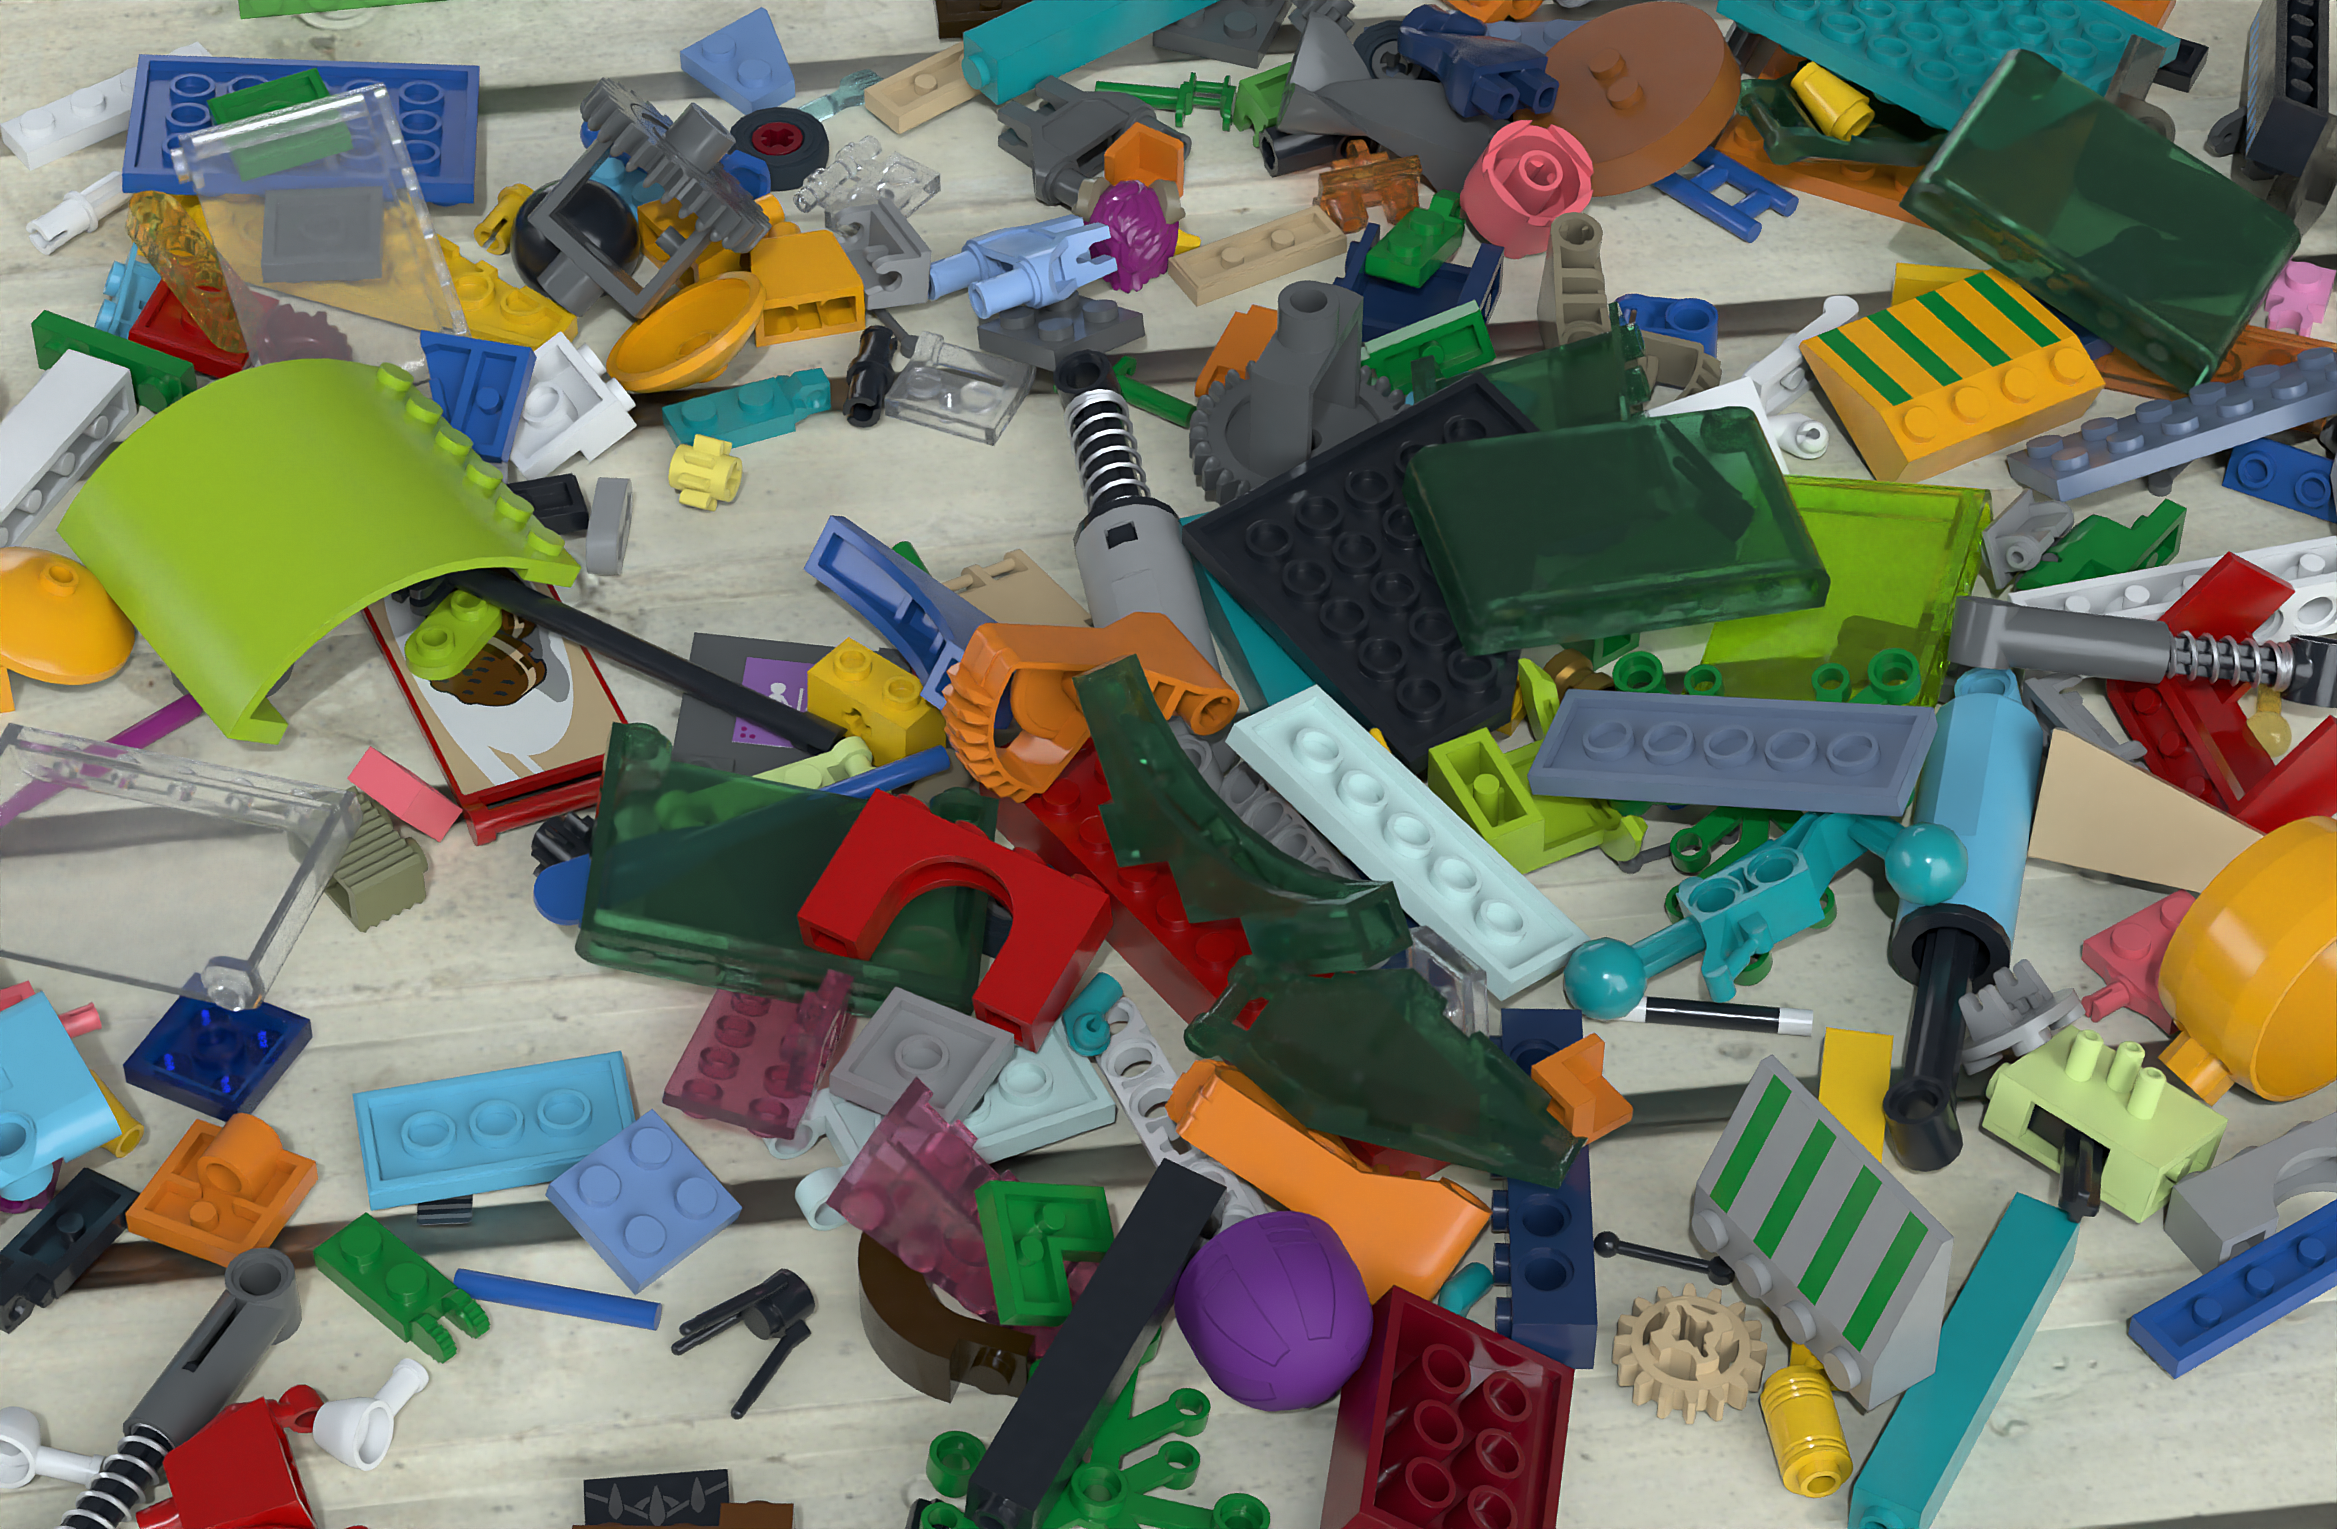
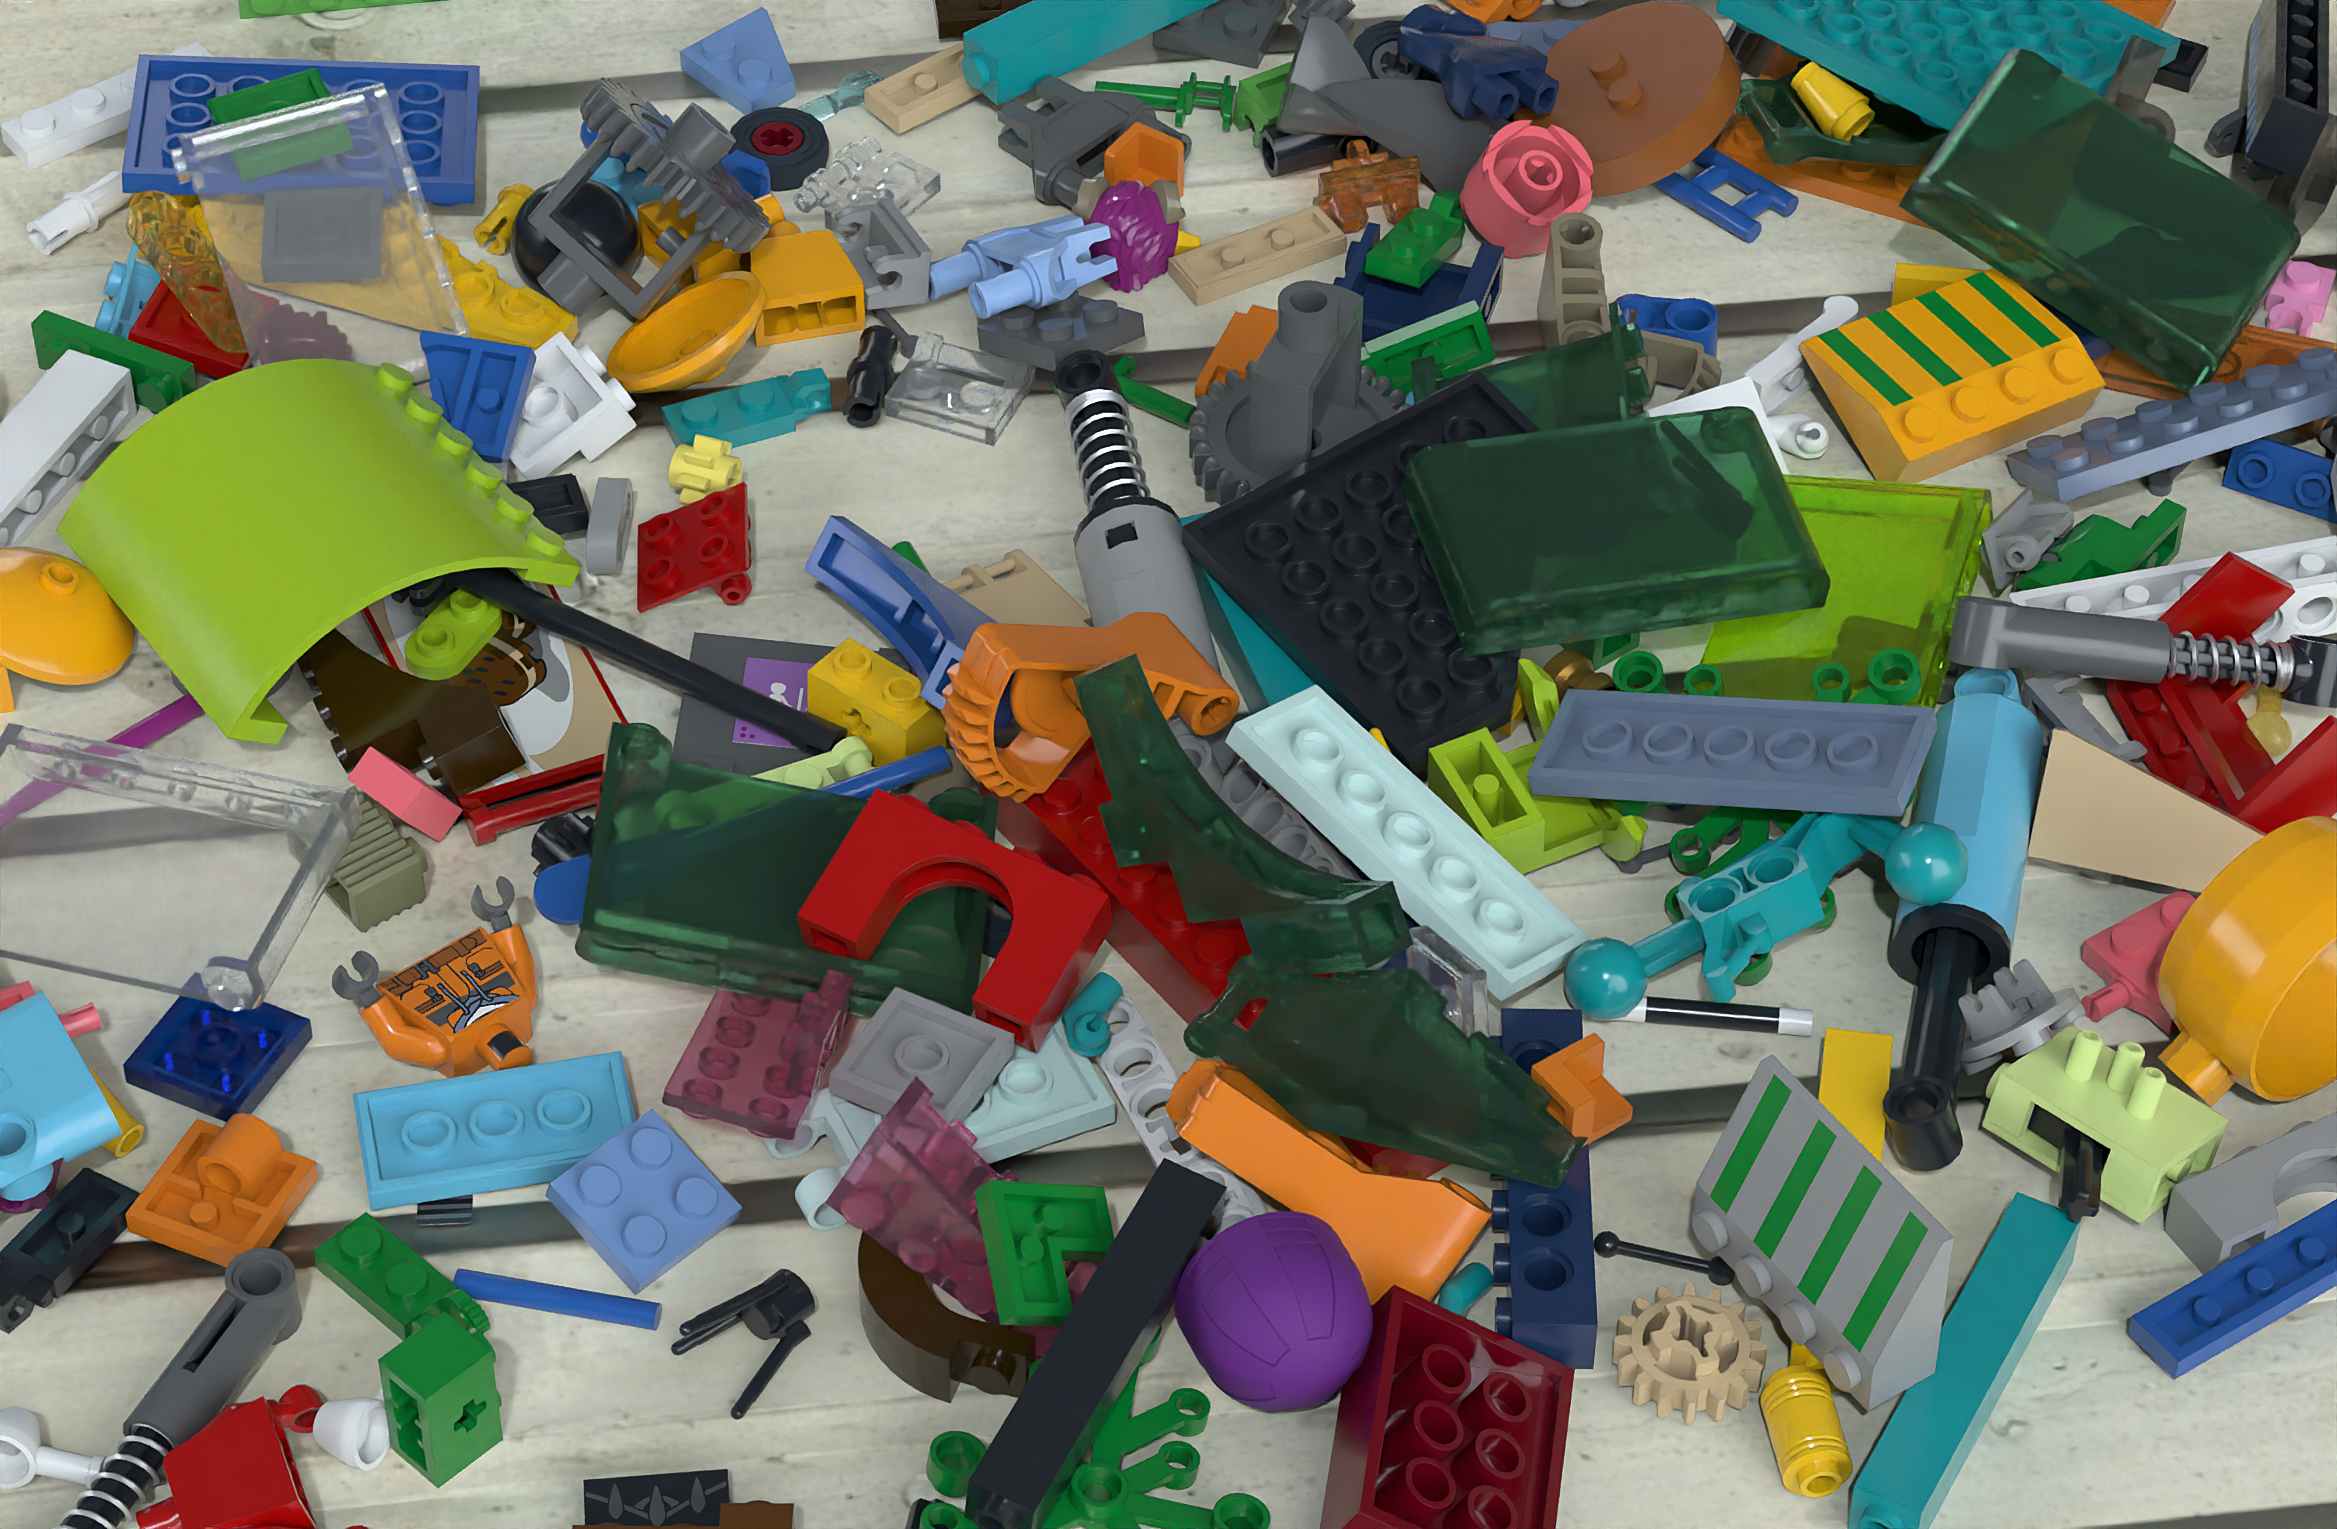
none -> dark brown arch [296,628,527,798]
none -> orange torso [332,876,538,1078]
none -> green brick [378,1311,503,1488]
none -> red hinge [637,482,752,613]

